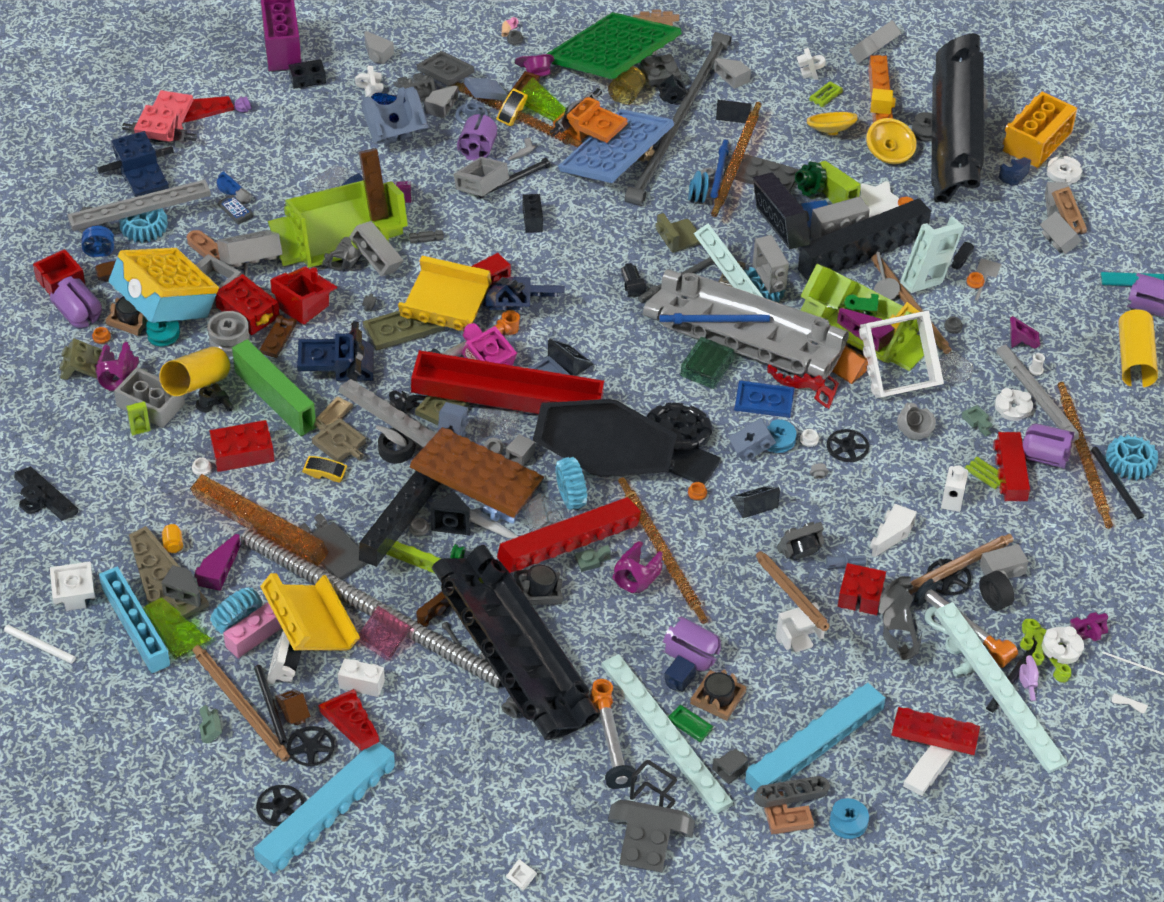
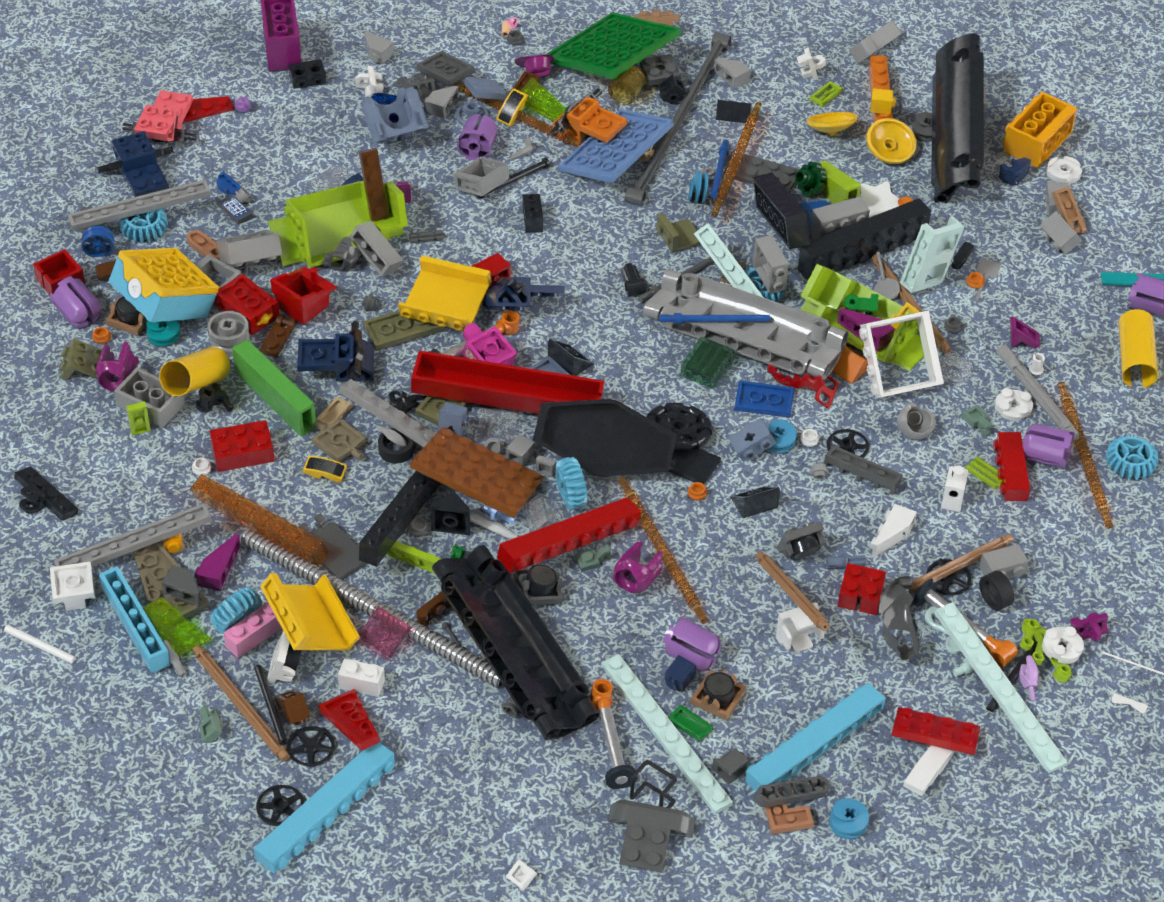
black piece [1091,446,1144,520] -> none
none -> light grey plate [54,503,212,567]
none -> light grey piece [164,640,186,677]
none -> light grey tile [536,455,556,477]
none -> dark grey hinge [824,445,903,495]

